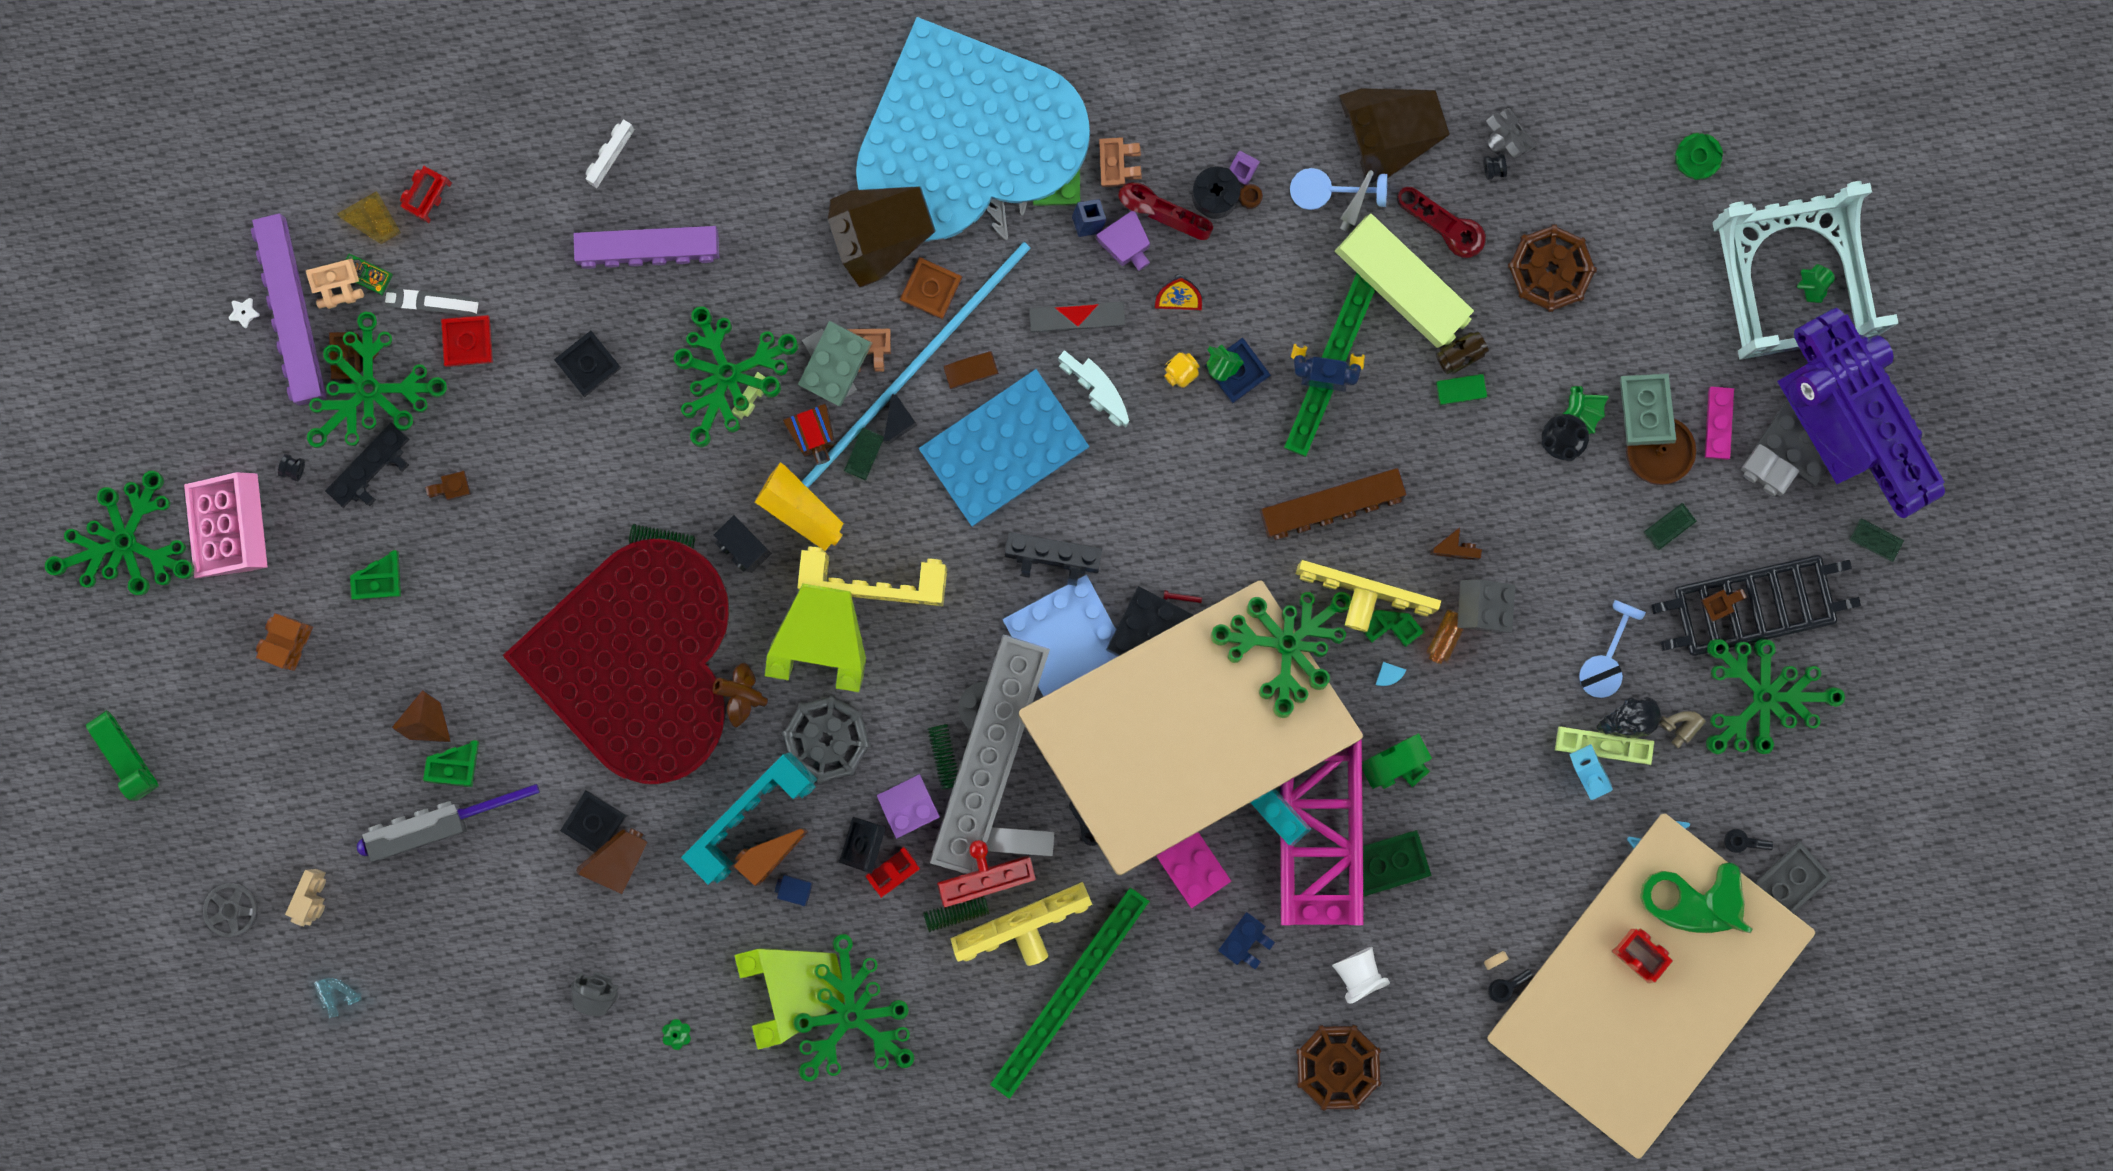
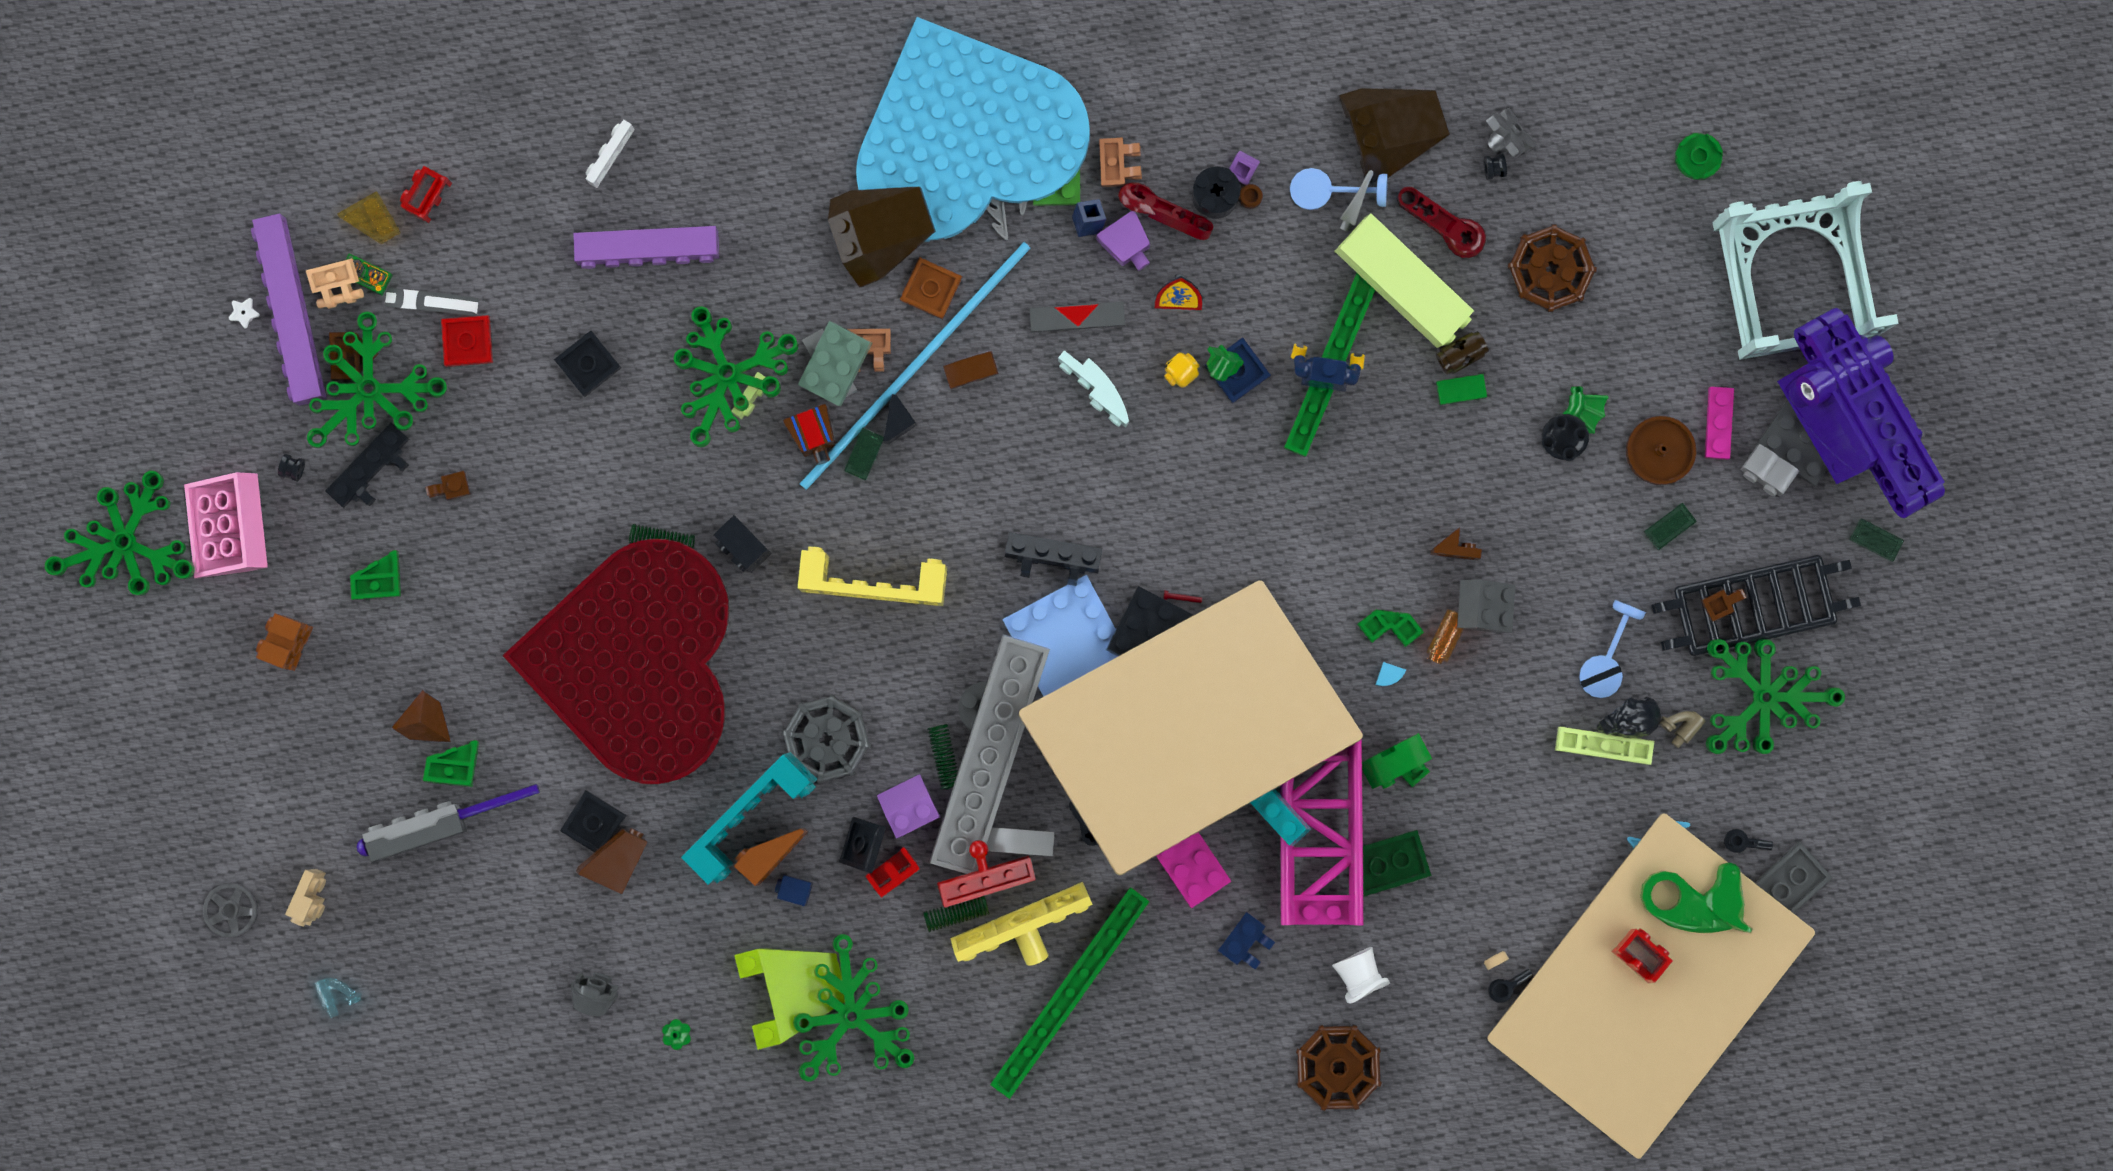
green beam [86,710,159,801] -> none
reddish brown plant [713,663,768,728] -> none
yellow slope [755,462,844,551] -> none
lime wedge [765,583,866,692] -> none
dark azure plate [919,369,1090,527] -> none
green plant [1211,592,1351,718] -> none
reddish brown brick [1260,468,1406,541] -> none
light yellow plate [1295,560,1441,632] -> none
medium azure torso [1569,744,1613,800] -> none
sand green plate [1620,374,1676,446] -> none
green piece [1797,264,1835,303] -> none

